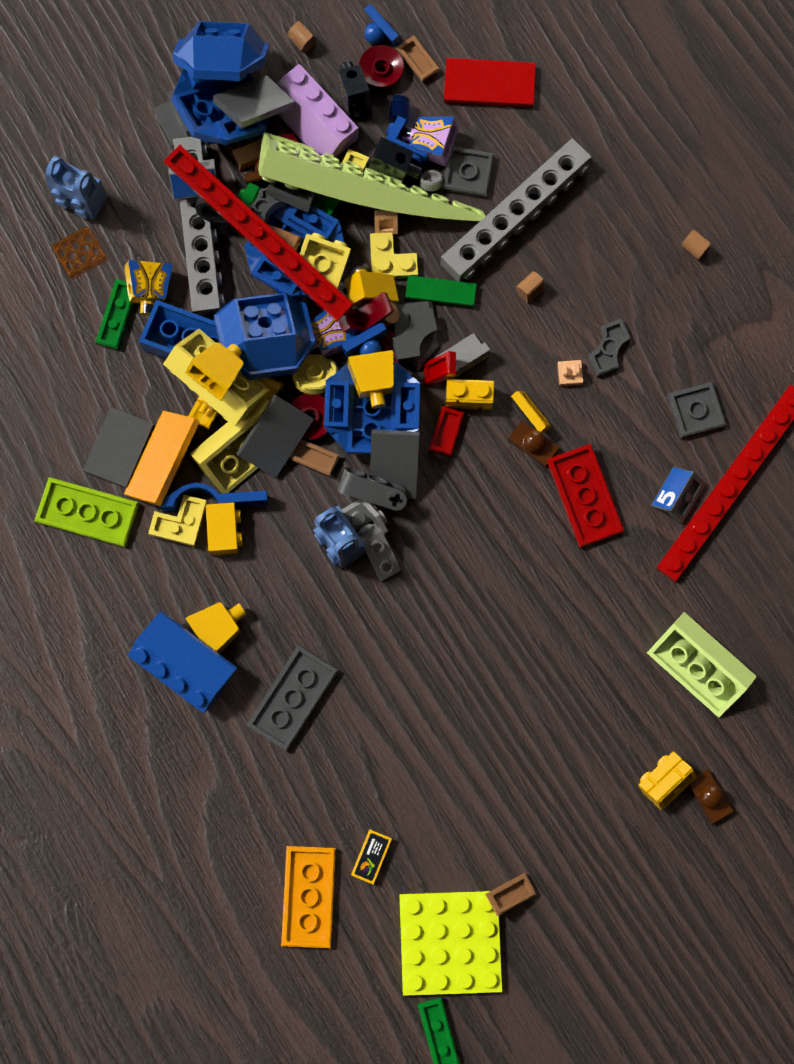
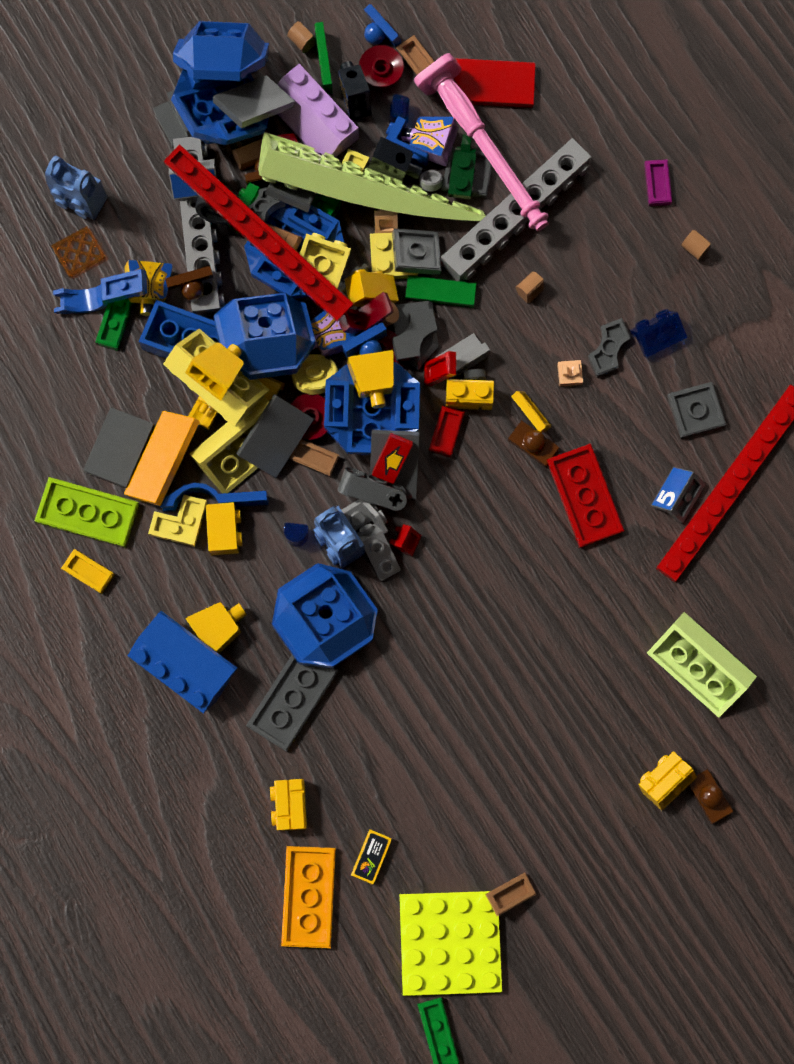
none -> blue piece [53,269,147,314]
none -> yellow tile [61,549,115,594]
none -> reddish brown tile [165,266,214,301]
none -> yellow brick [270,779,307,831]
none -> blue piece [272,563,378,668]
none -> clear blue brick [284,523,309,547]
none -> green tile [314,22,333,94]
none -> red tile [372,433,413,484]
none -> red tile [390,524,422,556]
none -> dark grey tile [392,229,441,275]
none -> bright pink piece [414,53,549,231]
none -> dark green hinge [448,134,476,199]
none -> dark grey tile [461,369,486,380]
none -> clear blue bracket [630,309,688,357]
none -> magenta tile [644,159,672,206]

